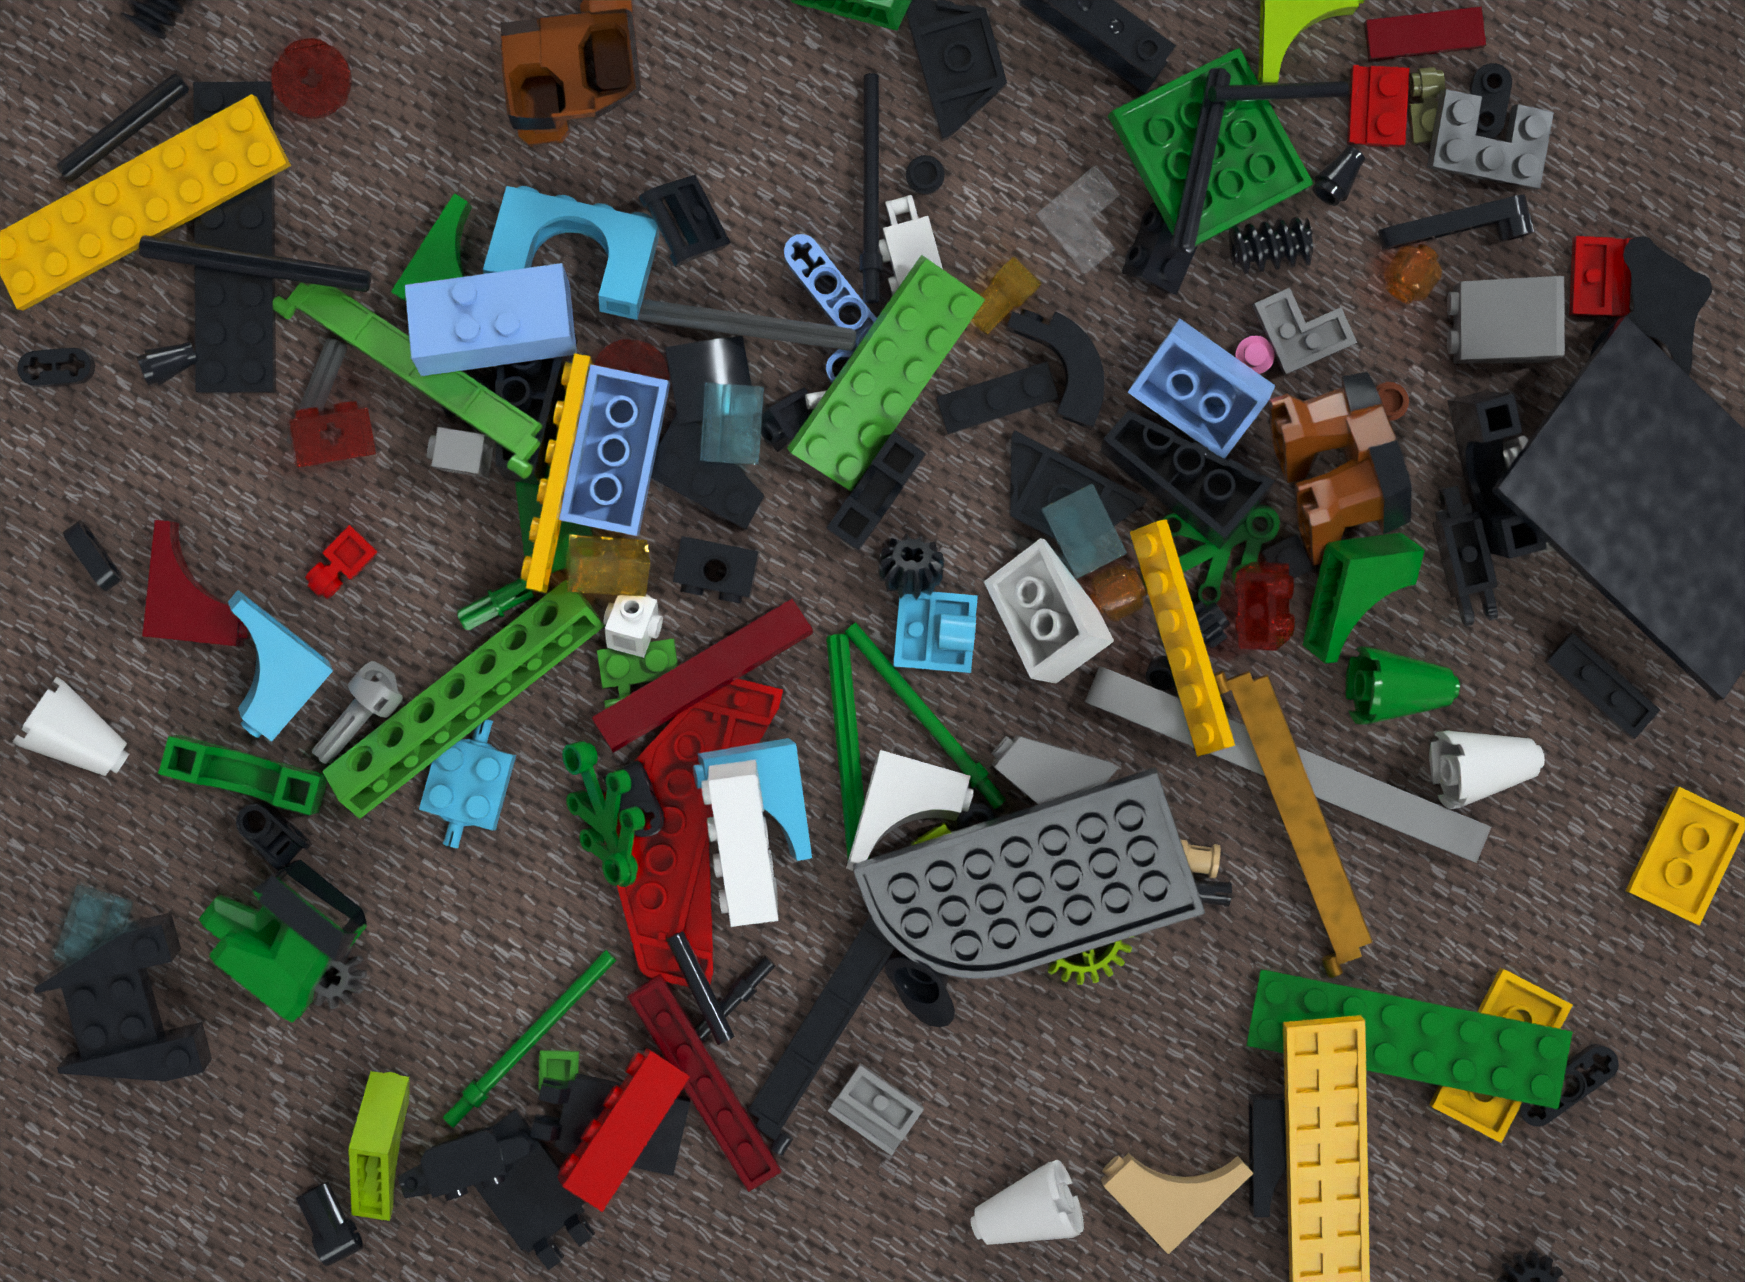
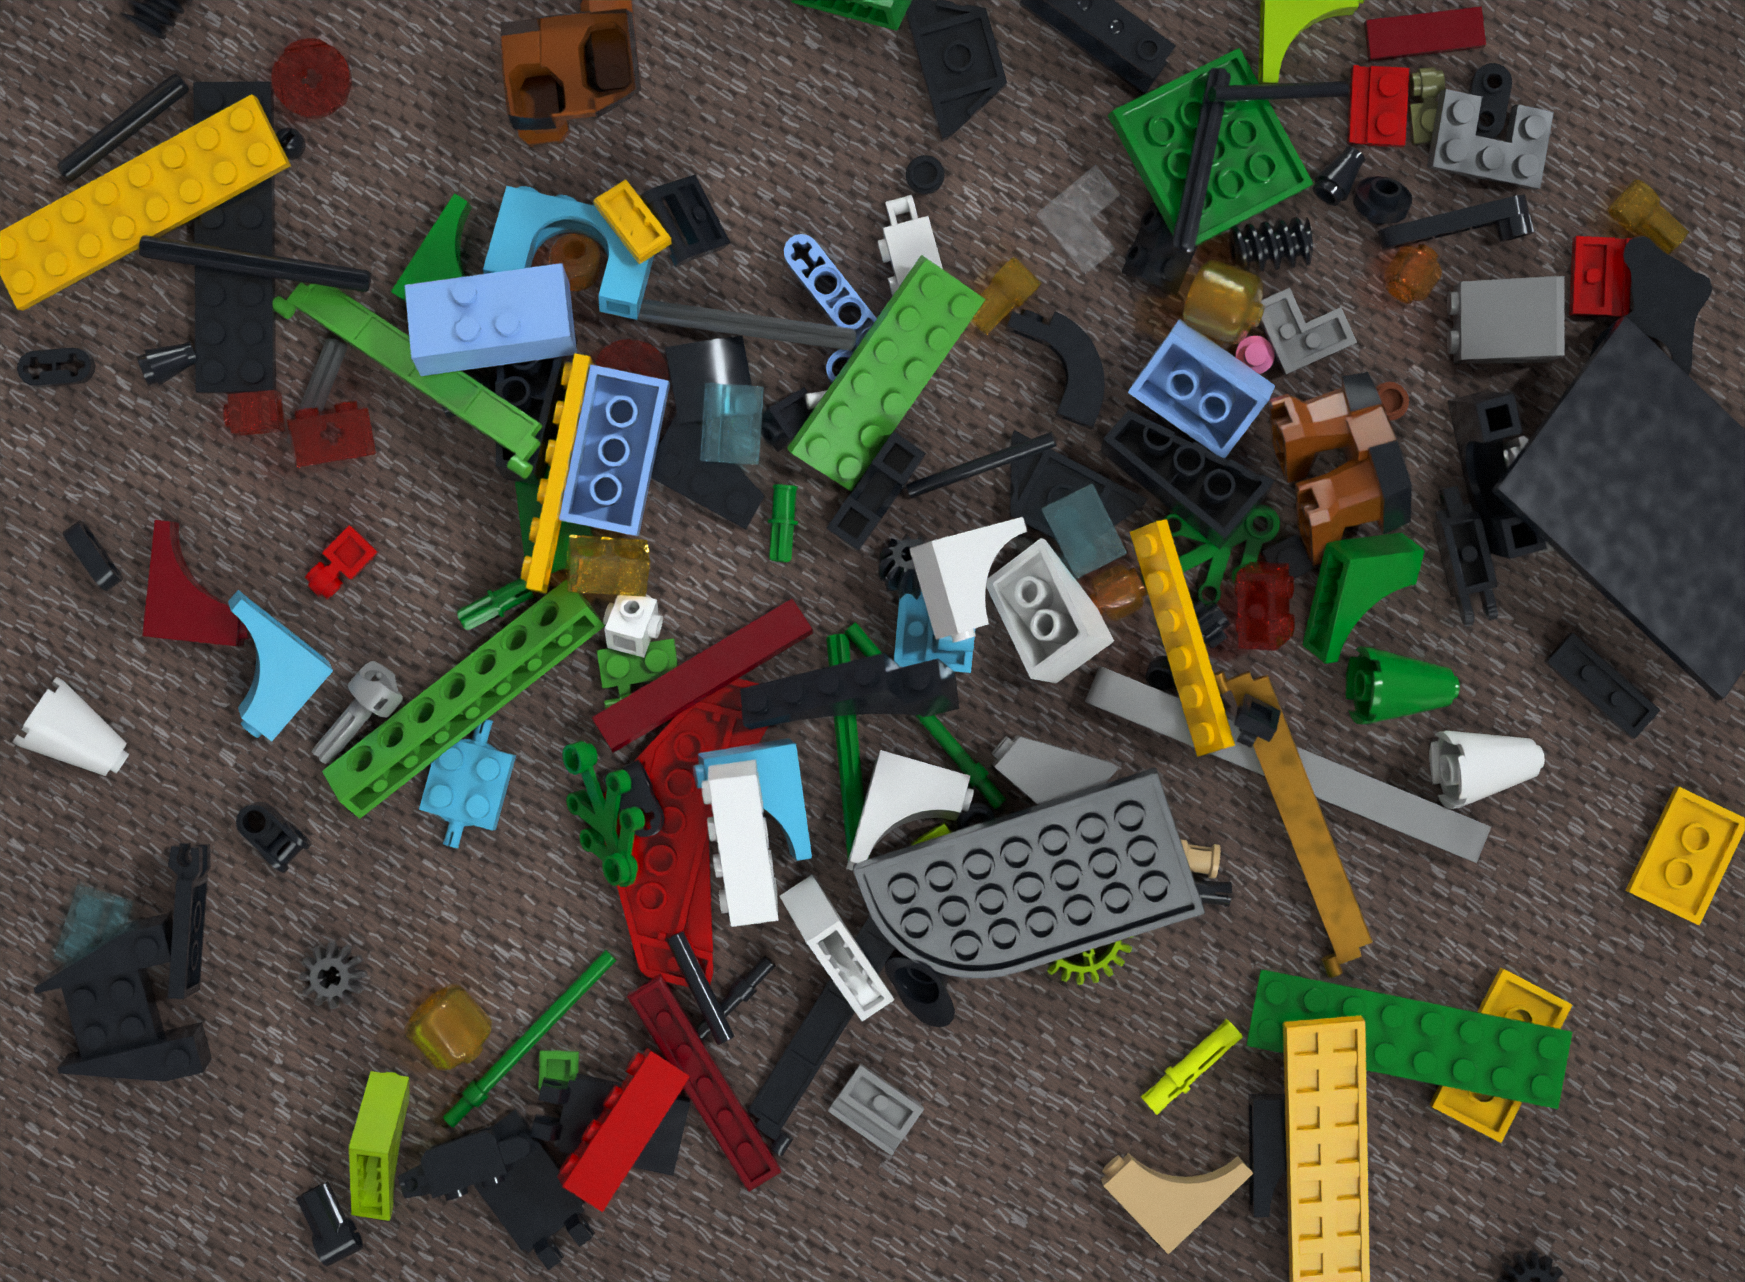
green arch [158,735,328,815] -> none
green piece [199,859,367,1023] -> none
light grey brick [427,427,495,478] -> none
black brick [673,536,760,604] -> none
black bar [859,73,883,304] -> none
black plate [936,362,1059,435] -> none
white cone [971,1160,1084,1245] -> none
black beam [1518,1044,1619,1127] -> none
none -> black tile [168,842,211,999]
none -> clear red brick [223,390,285,436]
none -> black hinge [276,127,306,160]
none -> clear yellow head [404,983,493,1071]
none -> clear orange head [549,233,601,291]
none -> yellow plate [594,179,671,264]
none -> black arch [740,653,960,730]
none -> green axle [767,484,798,562]
none -> white arch [780,875,894,1021]
none -> black bar [906,431,1057,498]
none -> white arch [909,517,1027,643]
none -> neon yellow pin [1140,1018,1243,1115]
none -> clear yellow head [1183,260,1265,345]
none -> black tile [1234,693,1281,748]
none -> black plate [1353,176,1412,225]
none -> clear yellow piece [1607,179,1689,255]

